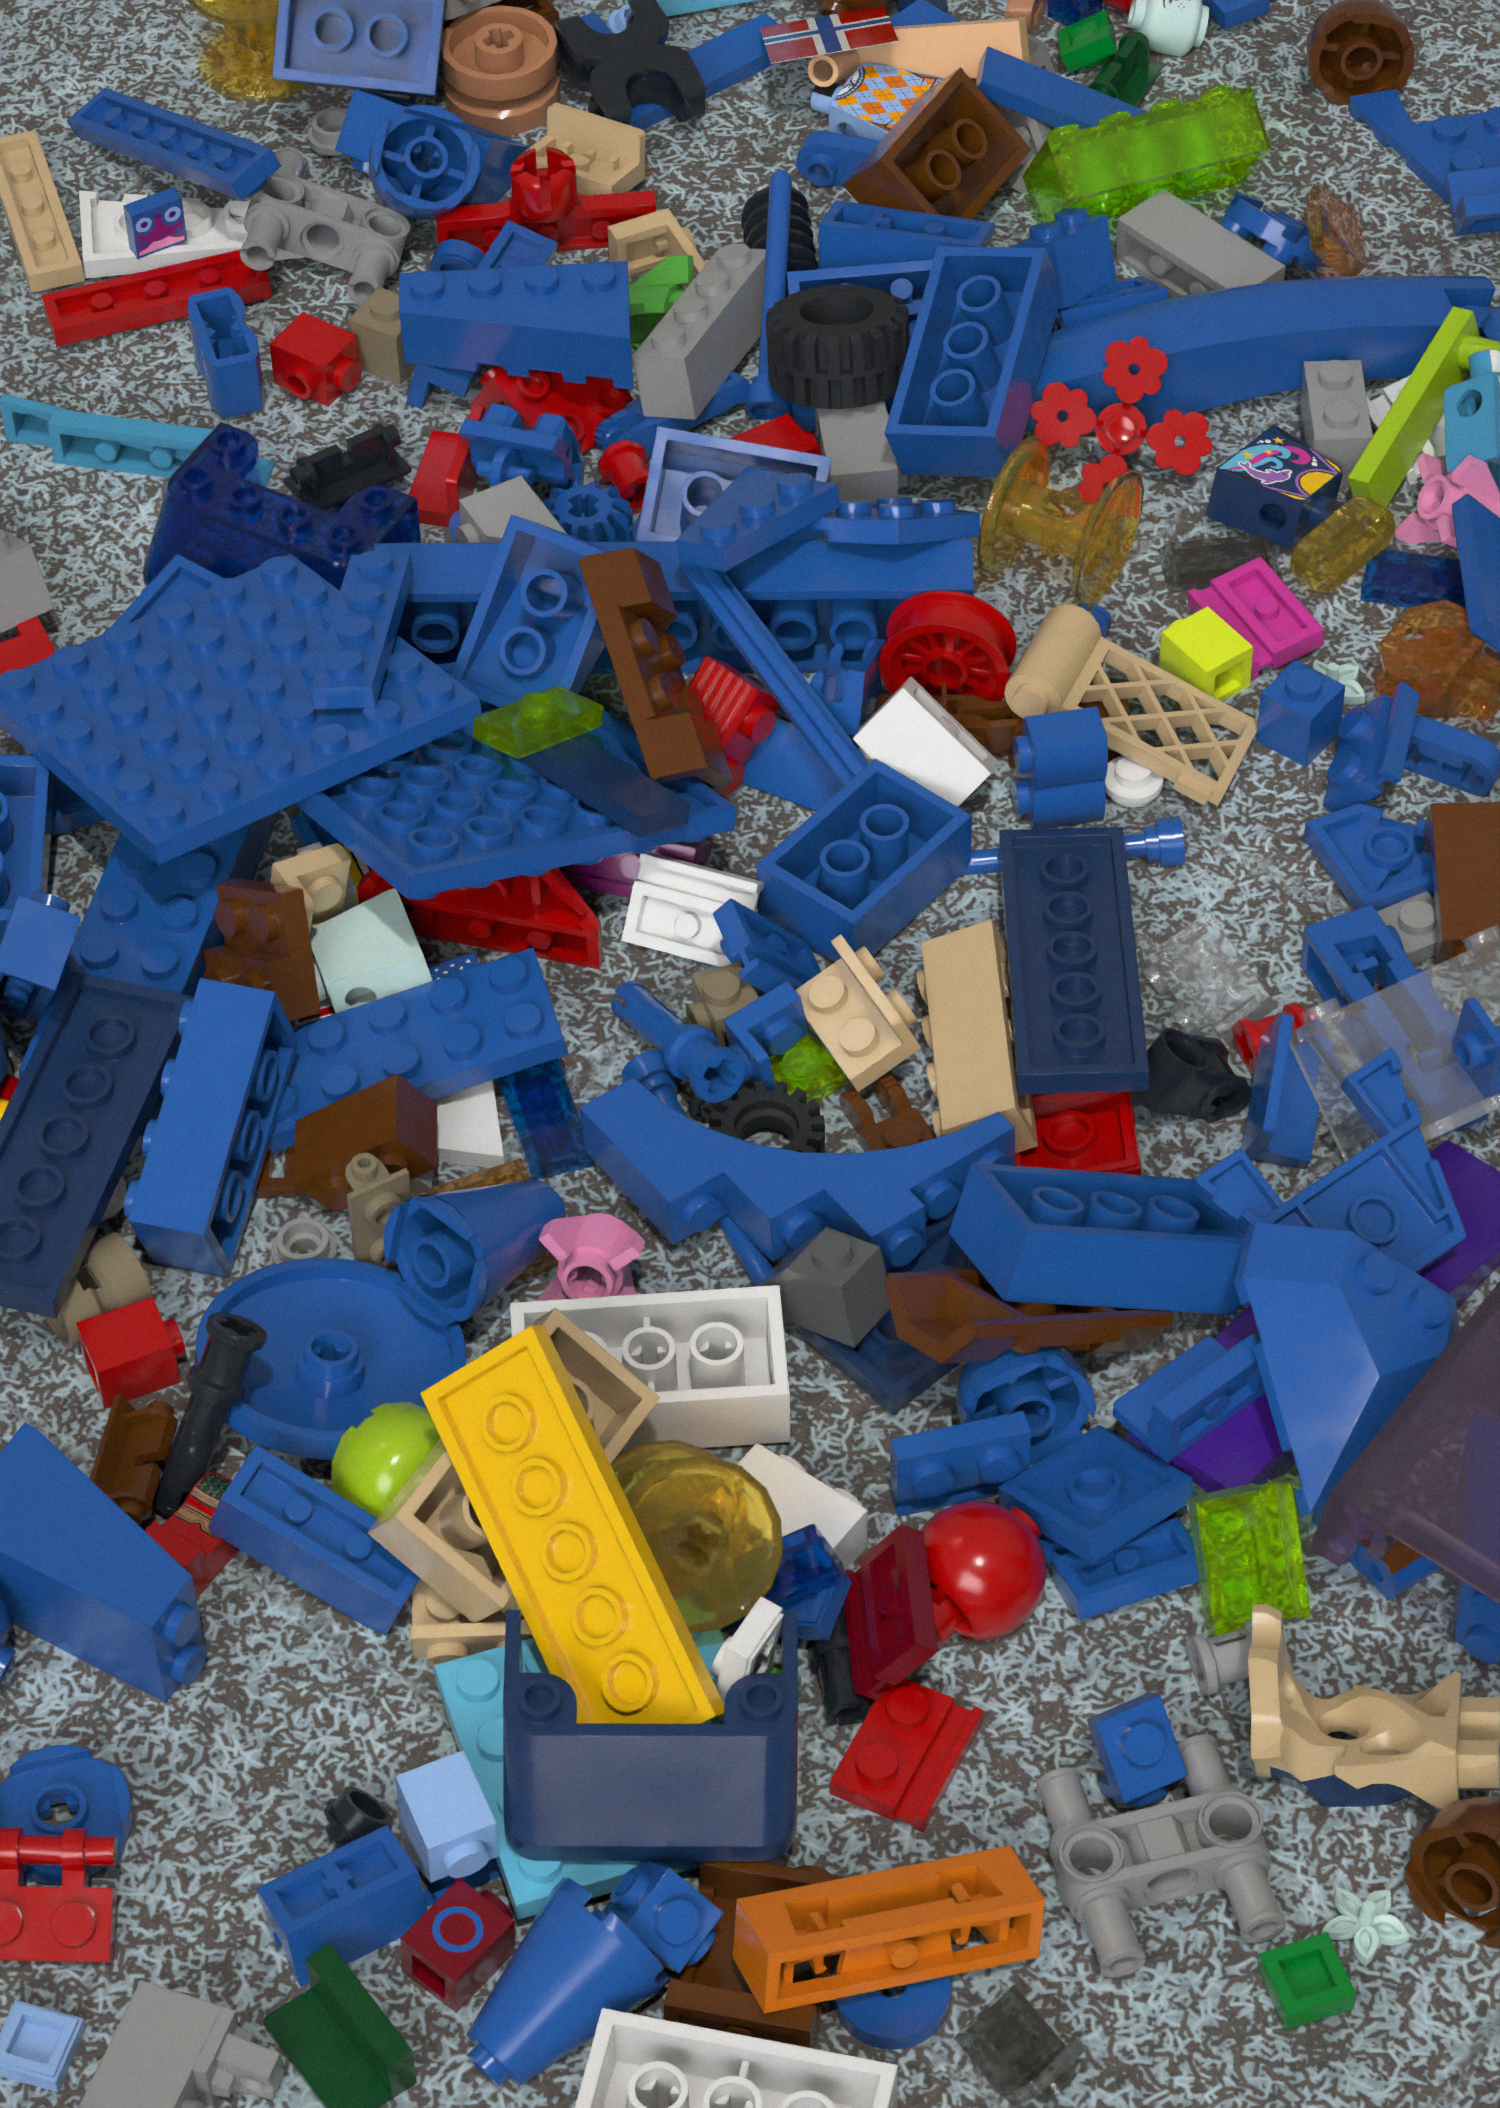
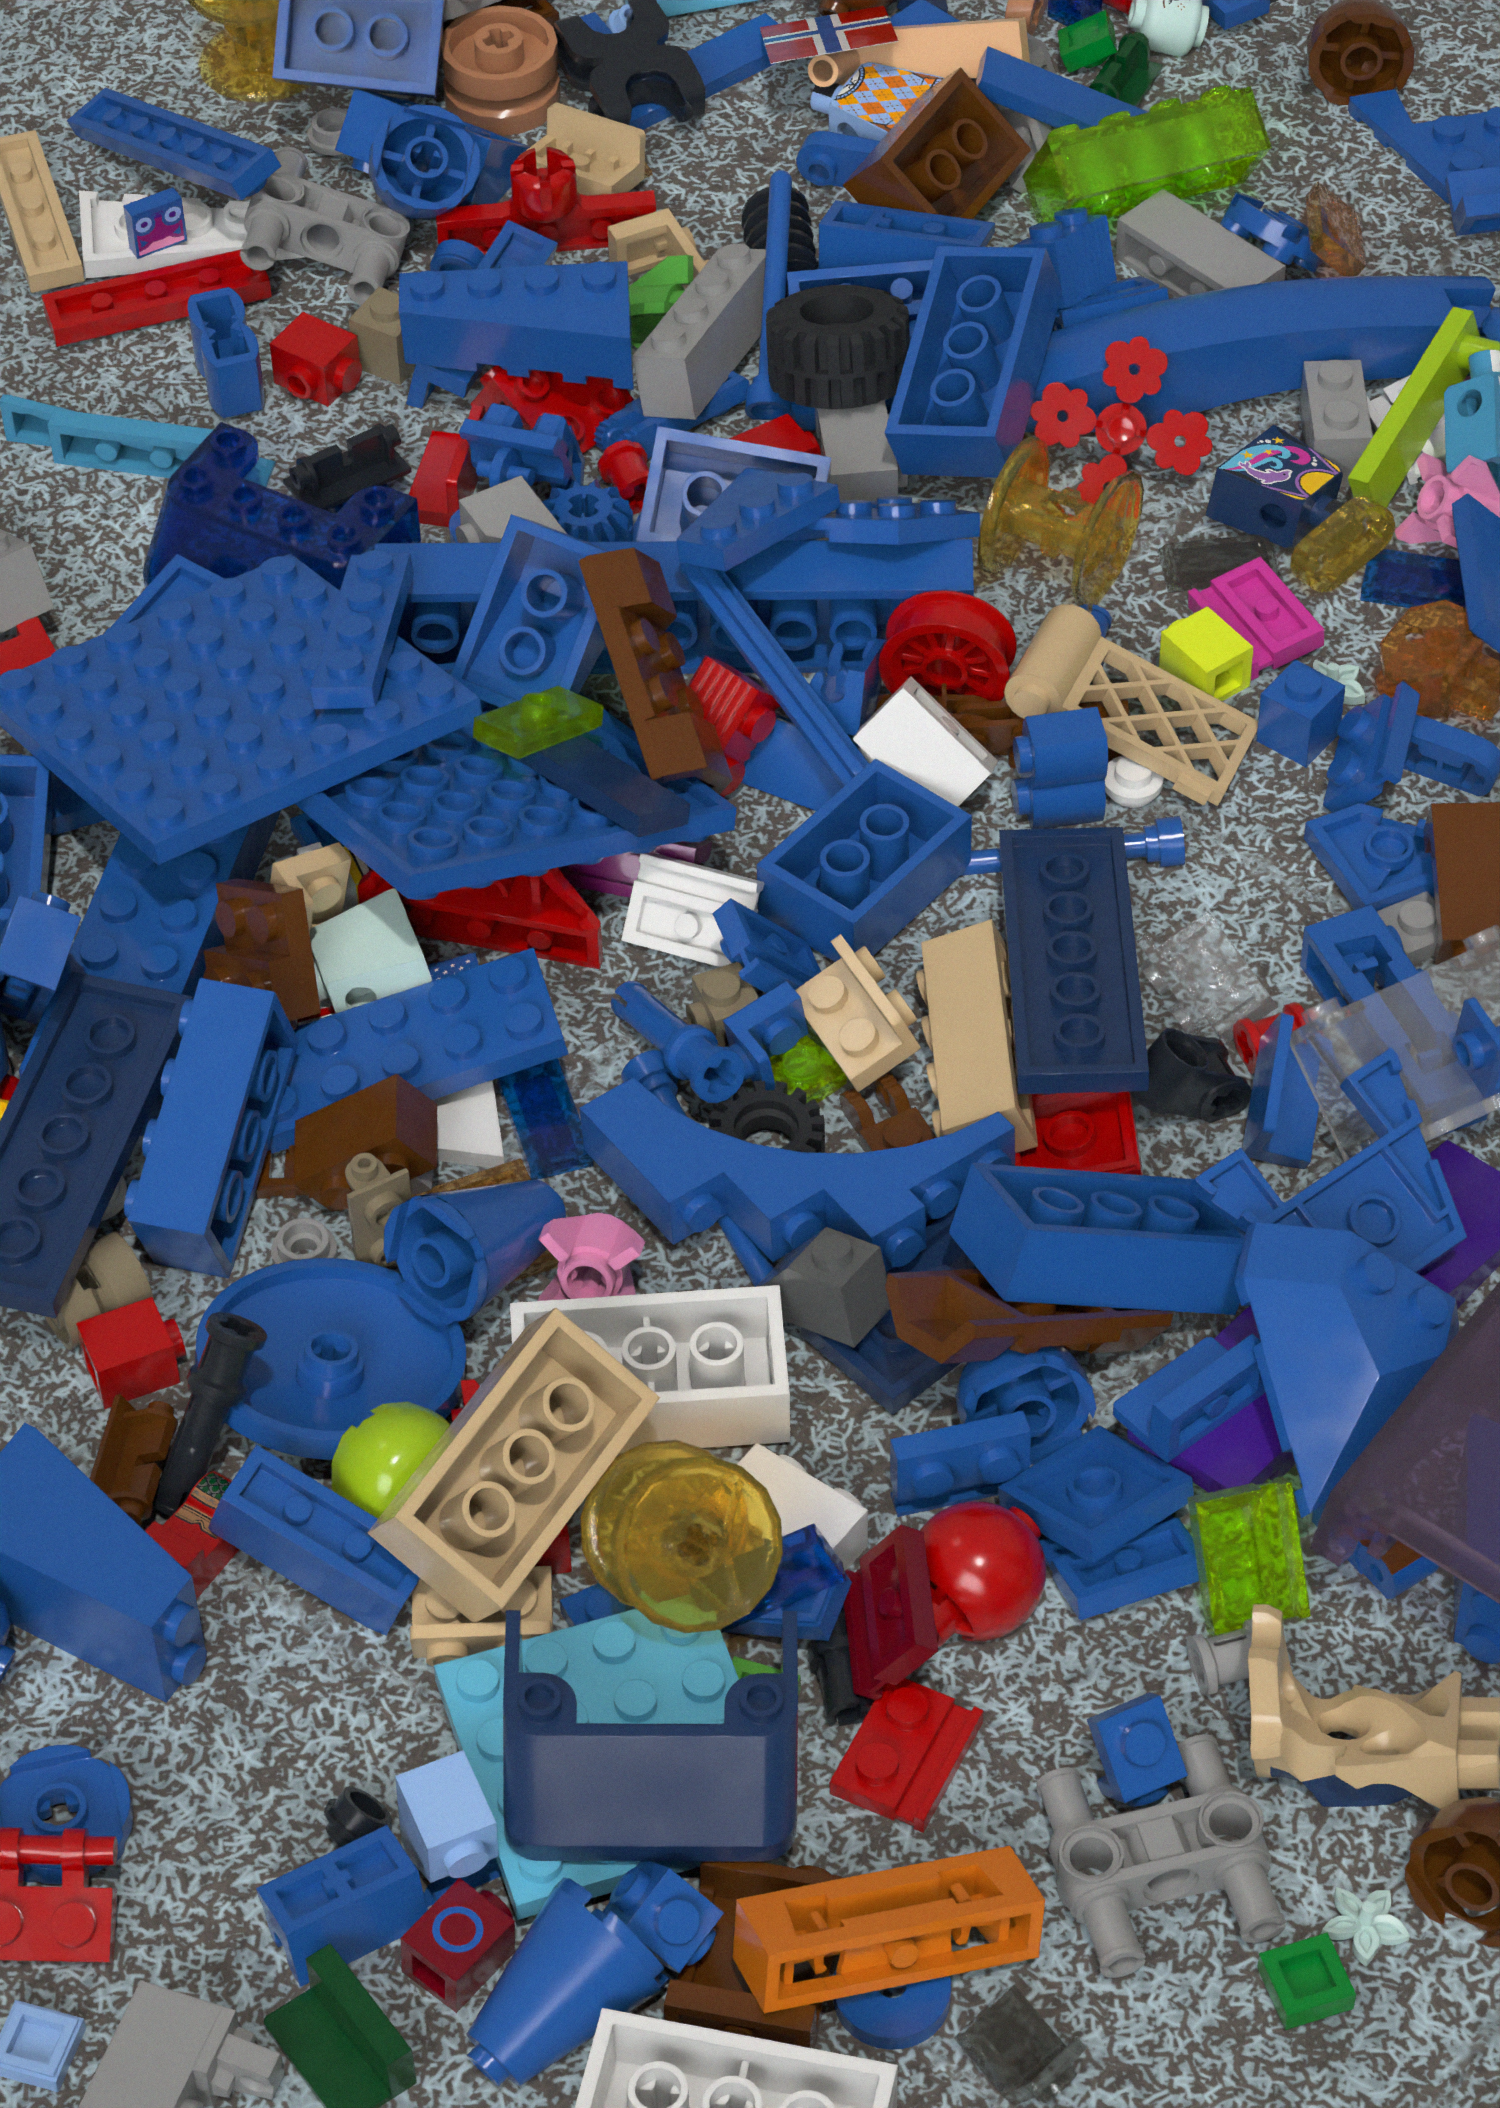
yellow plate [420,1325,724,1724] -> none
white plate [710,1596,784,1724] -> none

